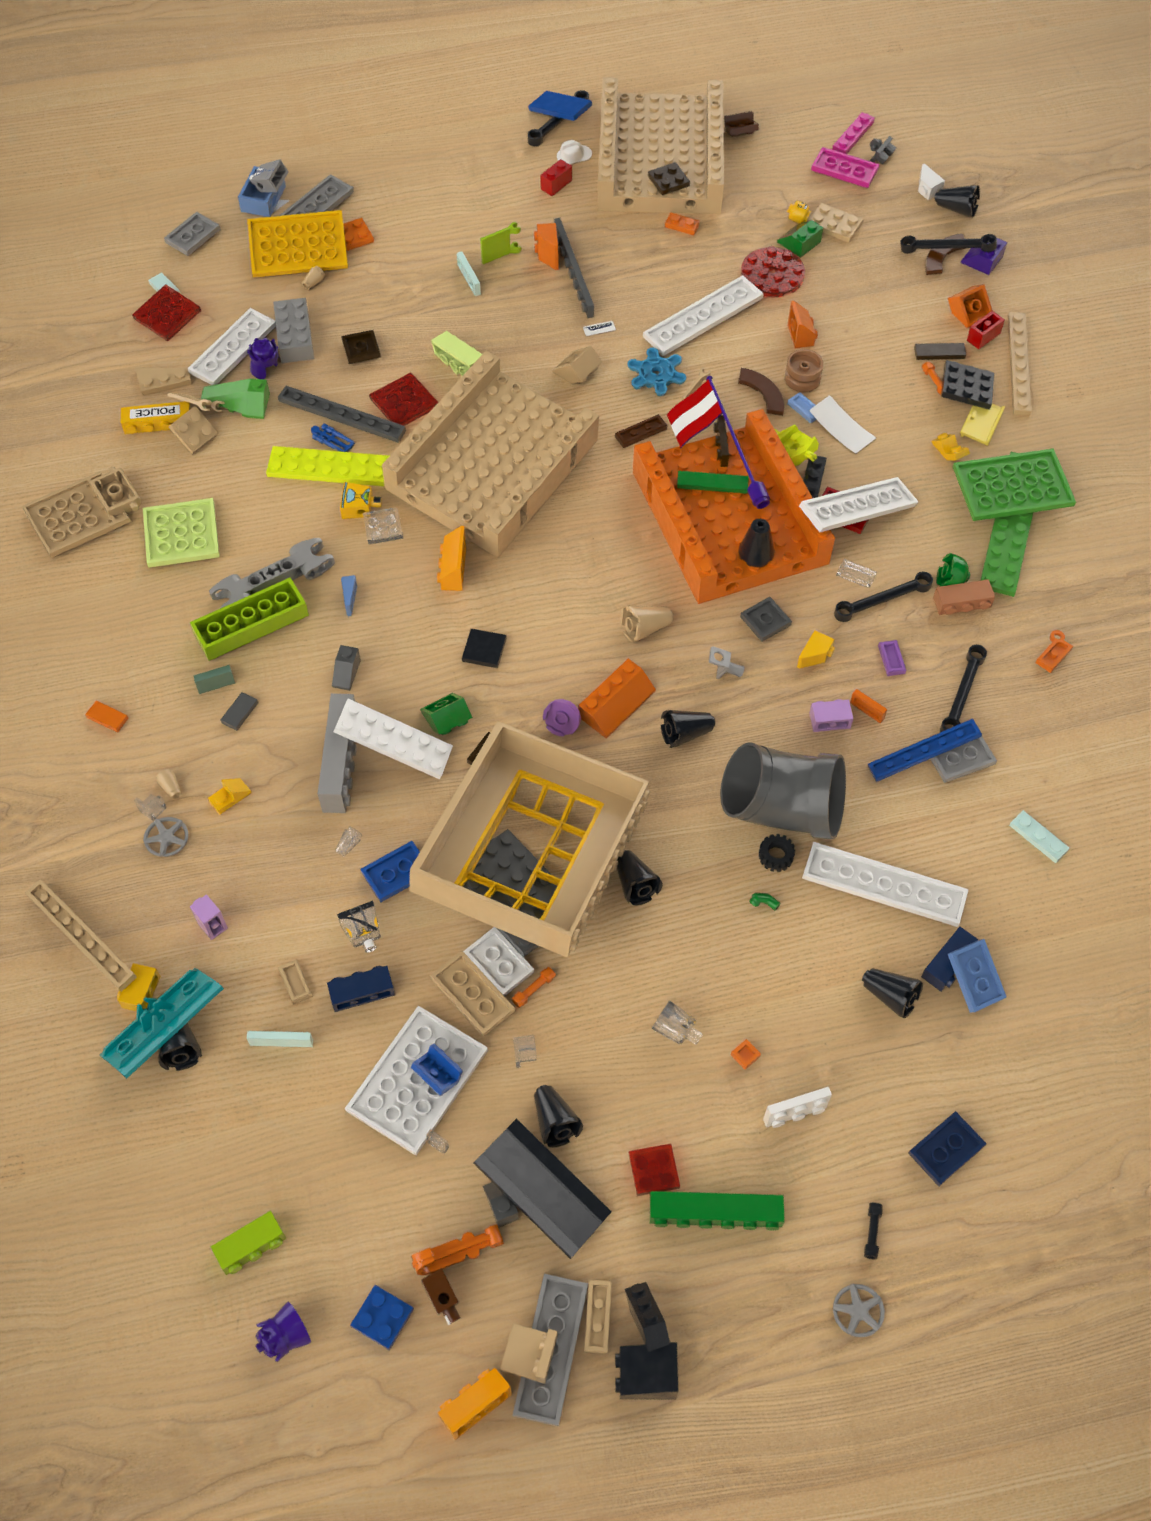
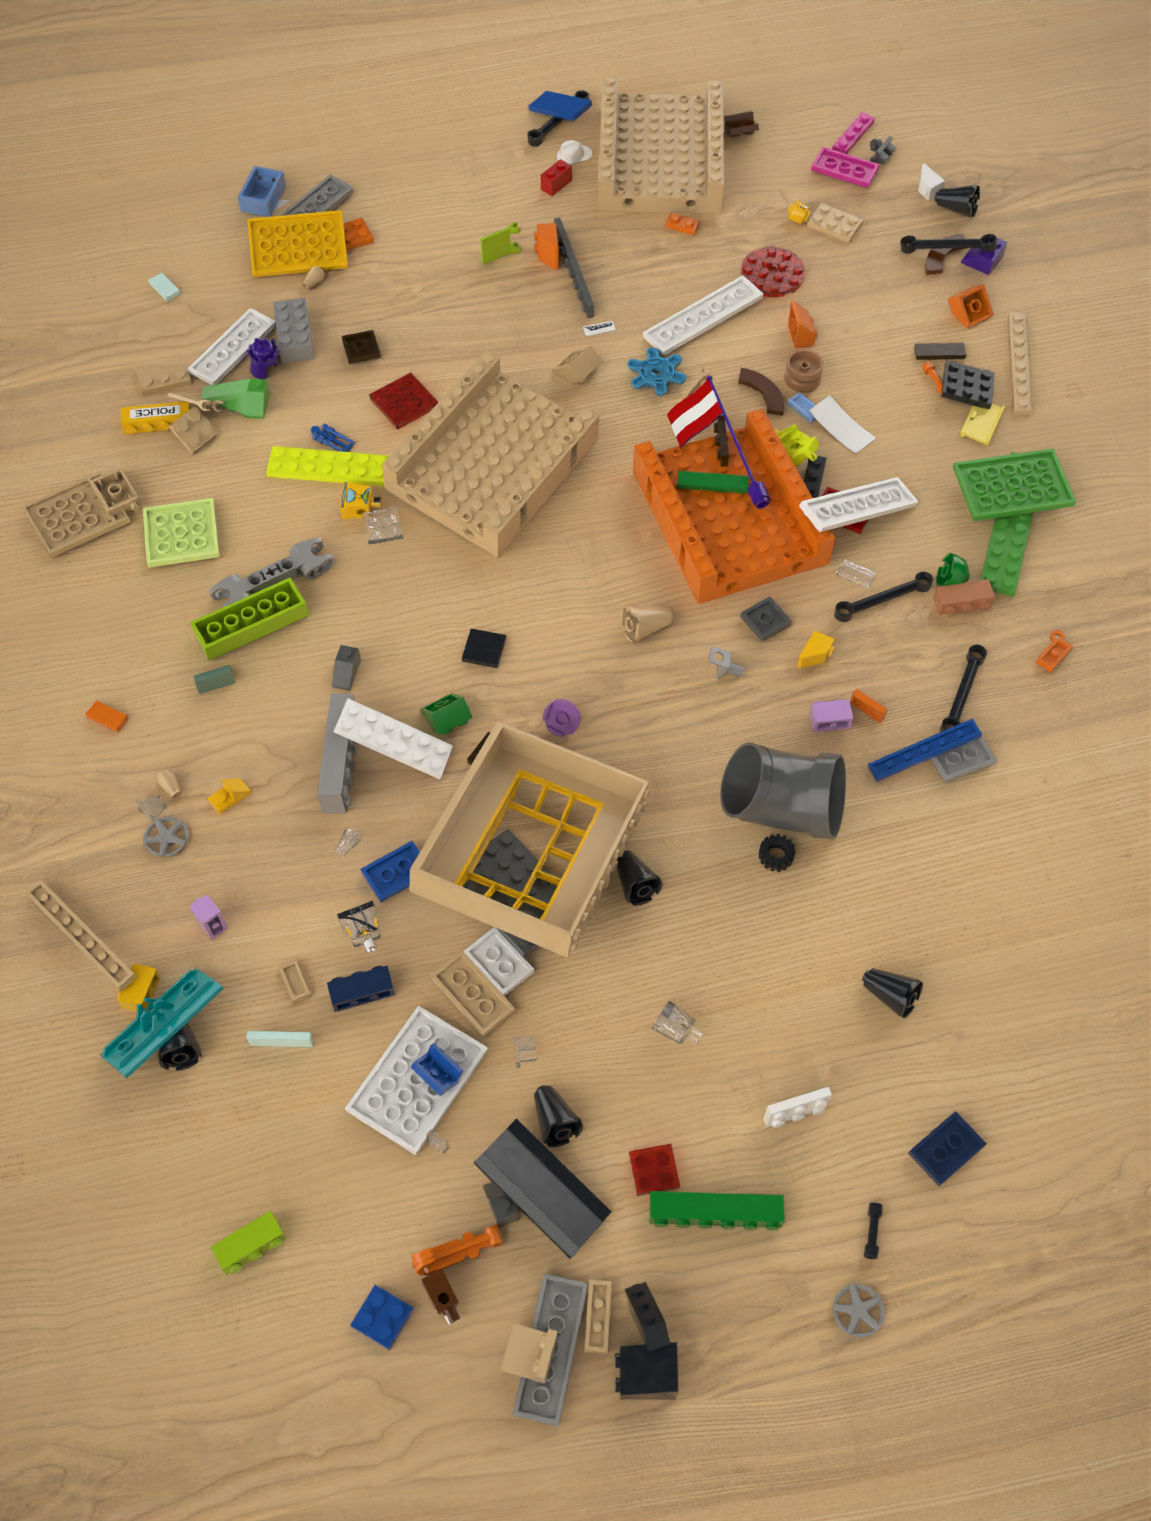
clear red plate [132,284,201,342] -> none
light grey plate [164,212,221,256] -> none
dark grey tile [220,692,258,731] -> none
light grey torso [250,159,289,192] -> none
dark purple hat [255,1301,311,1362] -> none
dark grey plate [278,386,406,443] -> none
medium blue slope [341,575,357,617] -> none
yellowish green wedge [431,331,482,376] -> none
light orange slope [437,526,466,591] -> none
light orange slope [438,1368,512,1440] -> none
light aqua tile [457,251,481,296] -> none
orange bar [511,967,556,1008] -> none
orange slope [578,658,656,739] -> none
reddish brown tile [615,414,667,448] -> none
dark brown plate [648,162,690,195] -> none
black cone [661,710,715,748] -> none
orange plate [731,1039,761,1070] -> none
black cone [738,519,775,567] -> none
green arm [749,892,781,911] -> none
green slope [777,220,823,258] -> none
white plate [802,842,969,927] -> none
medium lavender tile [878,640,906,676] -> none
dark blue brick [921,927,979,992] -> none
yellow slope [932,433,970,460] -> none
medium blue plate [948,939,1007,1013] -> none
red brick [967,311,1005,349] -> none
light aqua plate [1009,810,1070,863] -> none

